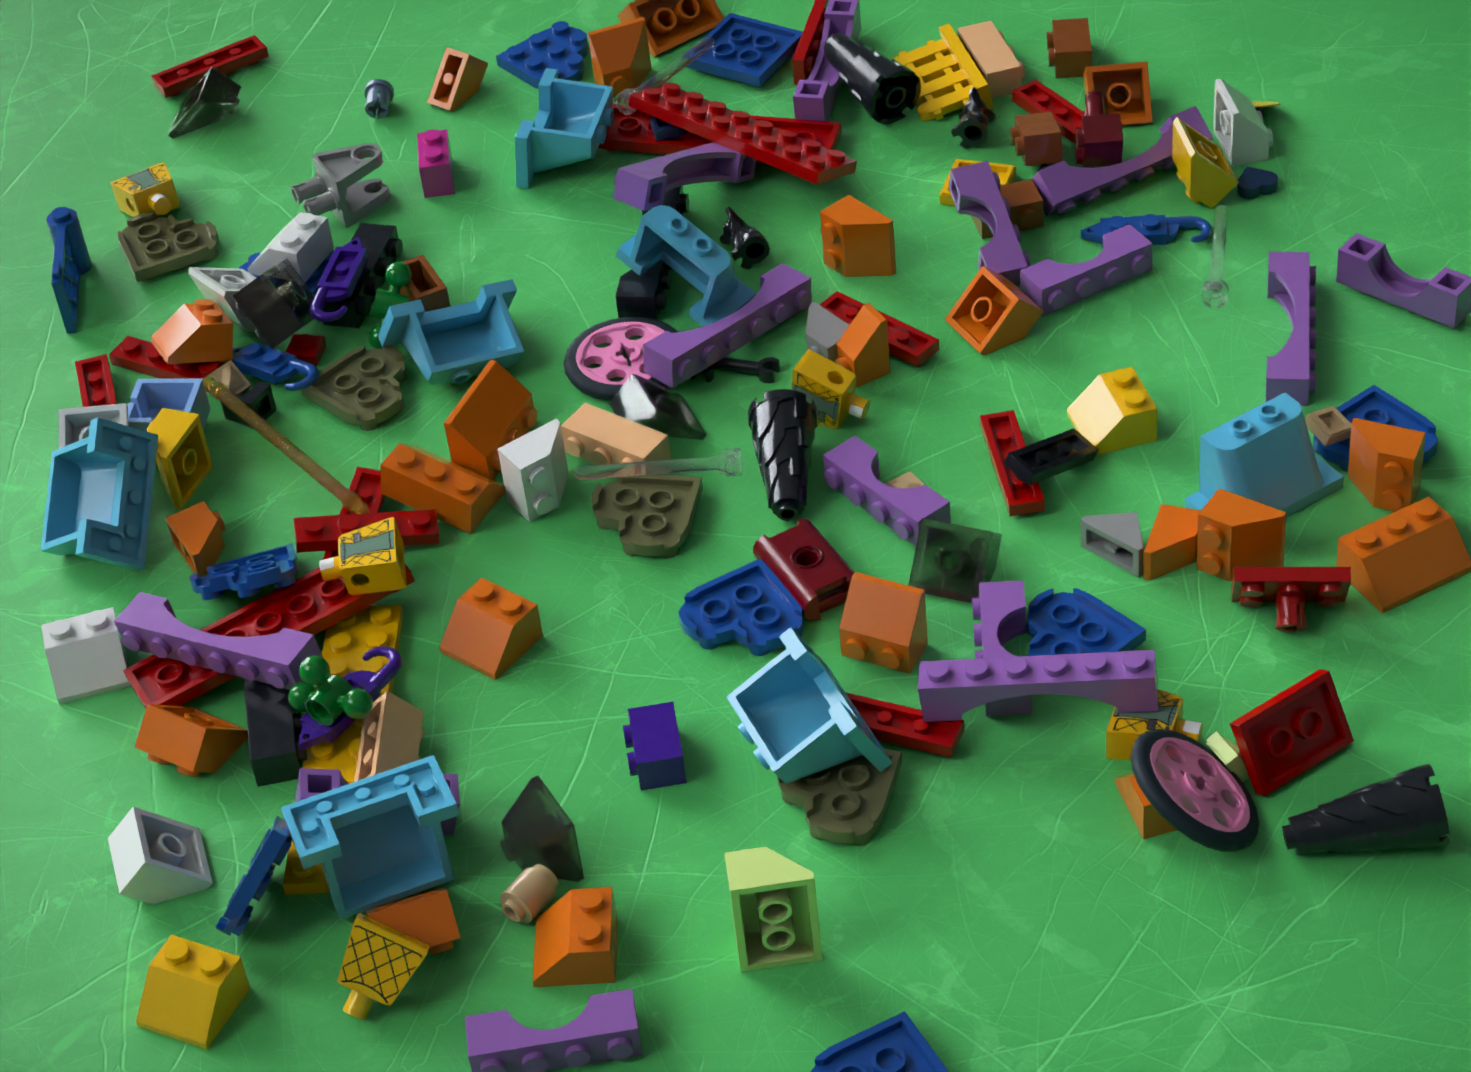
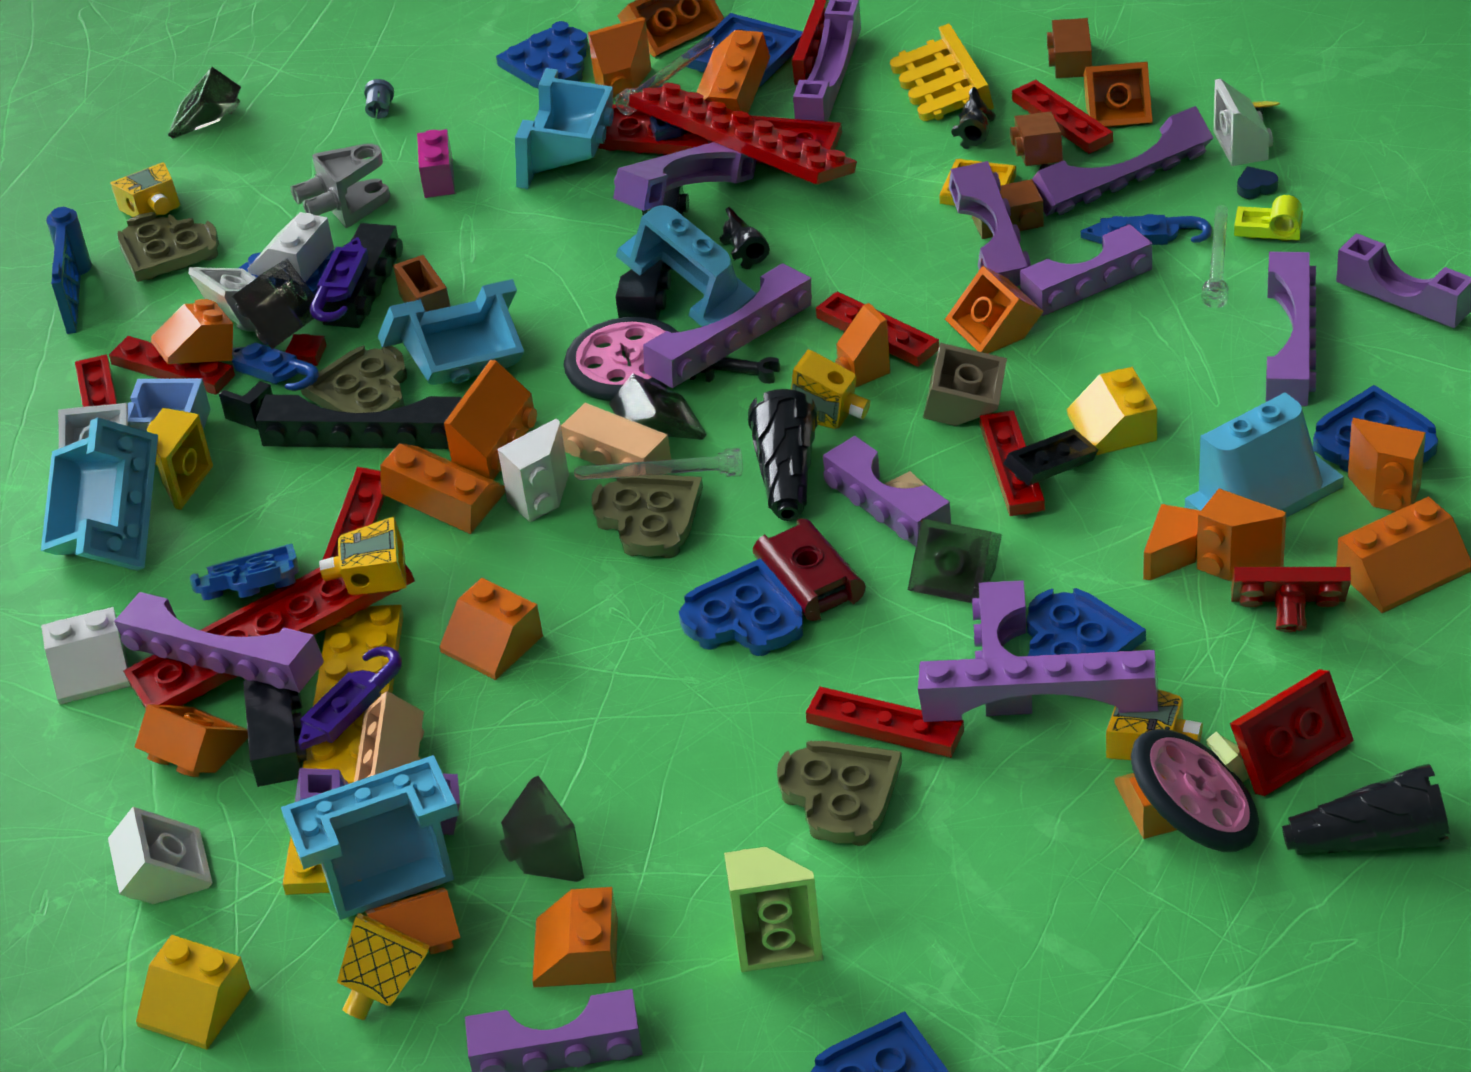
red plate [151,35,269,98] -> none
orange slope [166,501,225,578] -> none
tan tile [203,360,252,402] -> none
clear yellow hose [203,377,369,514] -> none
blue plate [215,816,292,936] -> none
green piece [288,655,373,726] -> none
red plate [293,509,439,553] -> none
green piece [368,262,412,349] -> none
orange slope [427,47,488,112] -> none
tan brick [500,864,559,924] -> none
dark purple piece [623,702,687,790] -> none
medium azure windscreen [726,627,893,784] -> none
light grey slope [806,302,849,362] -> none
orange slope [820,195,896,277] -> none
black cone [824,33,921,124] -> none
orange slope [839,572,928,673] -> none
light nougat brick [958,21,1025,98] -> none
dark red brick [1075,91,1124,168] -> none
light grey slope [1081,512,1143,578] -> none
yellow slope [1172,117,1239,209] -> none
tan tile [1305,405,1351,447] -> none
none -> black arch [256,394,462,449]
none -> orange slope [696,30,770,113]
none -> dark tan slope [923,343,1007,426]
none -> neon yellow plate [1234,195,1303,241]

